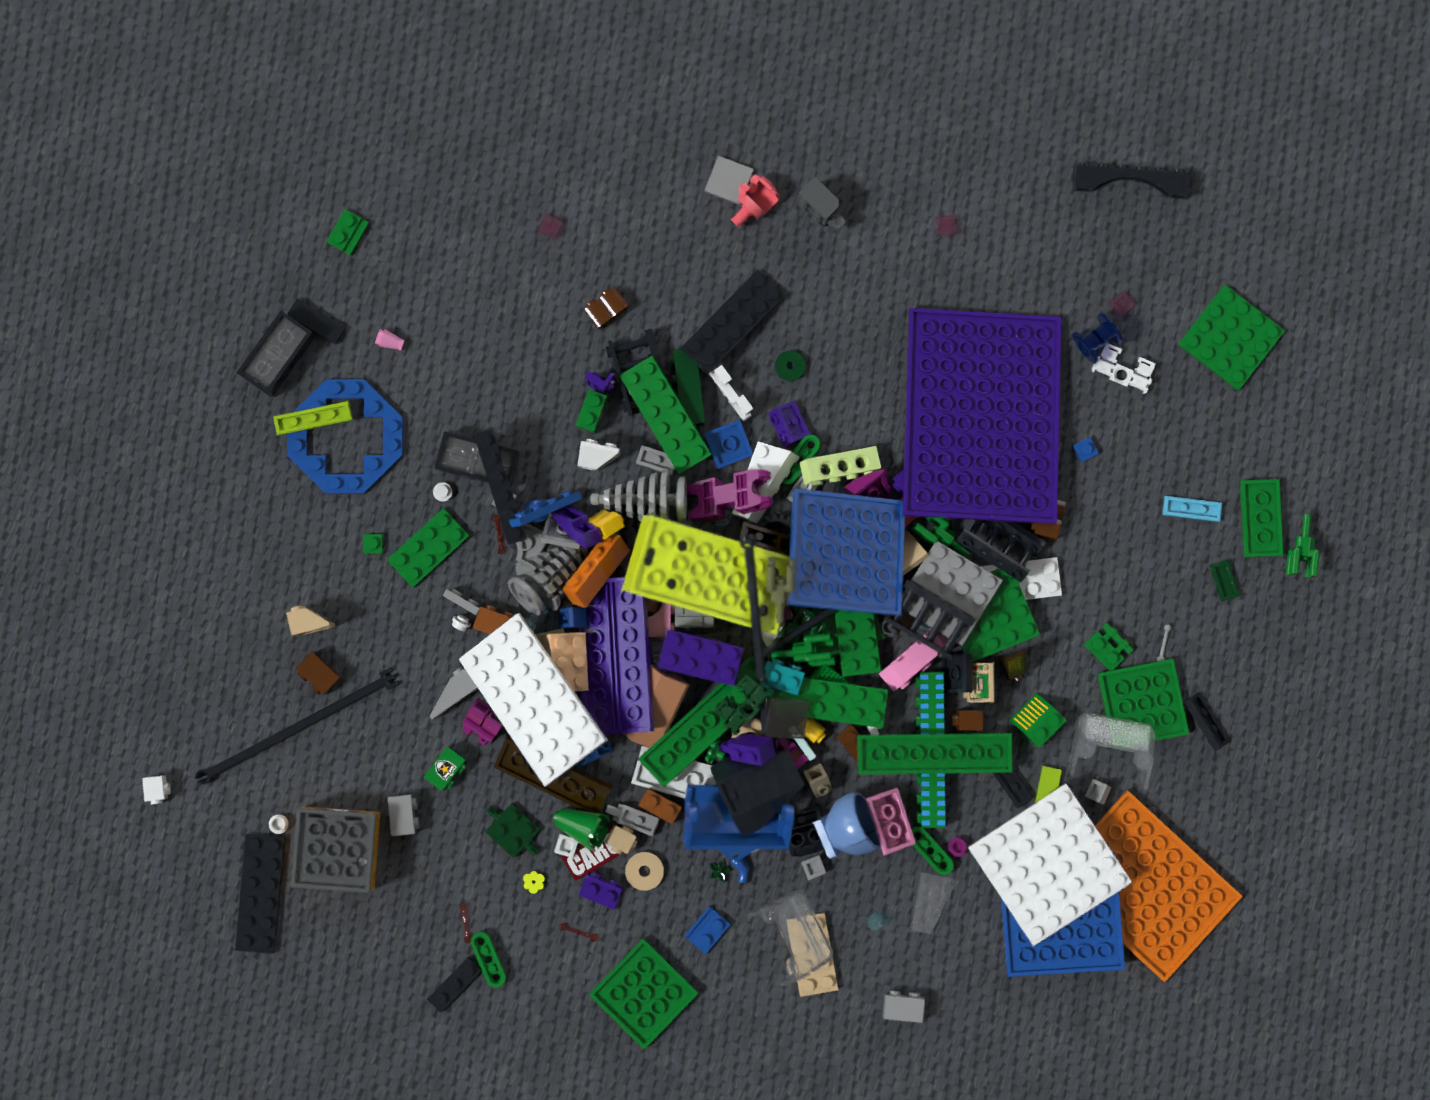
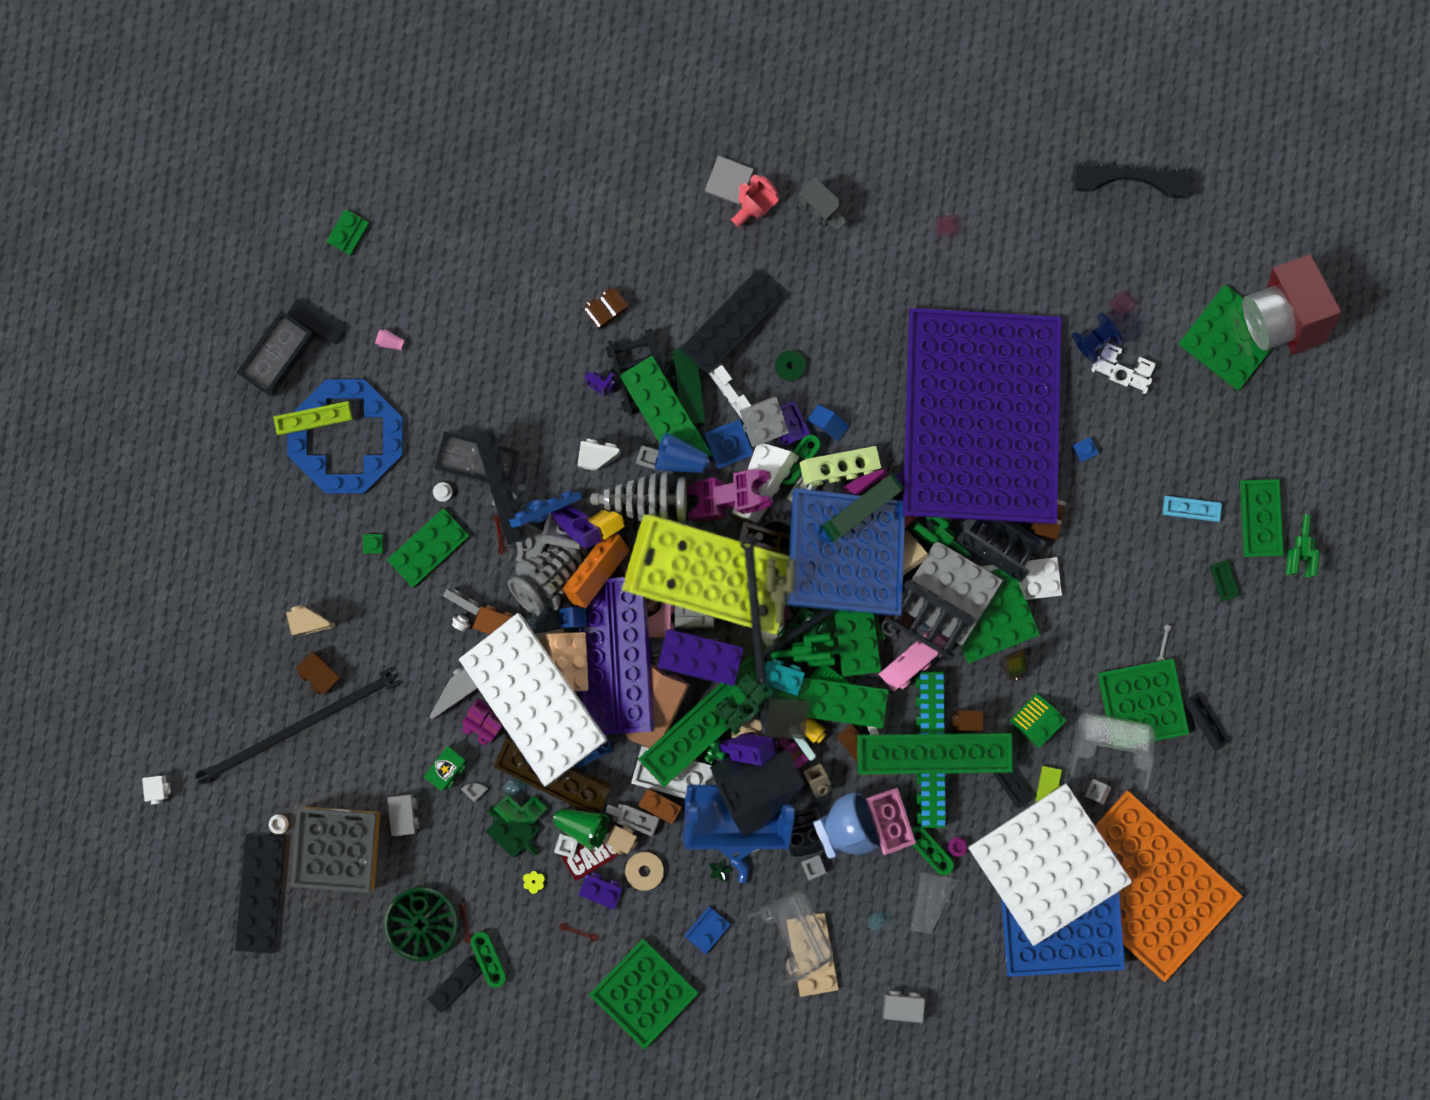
clear pink tile [537,214,563,240] -> none
green brick [576,389,608,434] -> none
black plate [942,654,973,693] -> none
slope [963,663,994,702] -> none
green plate [1083,622,1134,671] -> none
none -> dark green piece [384,887,458,962]
none -> light grey tile [461,783,488,803]
none -> green tile [494,794,548,823]
none -> clear light blue plate [503,778,521,796]
none -> blue cone [654,433,710,473]
none -> light grey plate [740,396,788,447]
none -> blue slope [807,404,849,442]
none -> dark green beam [821,473,904,542]
none -> dark red piece [1243,254,1341,355]

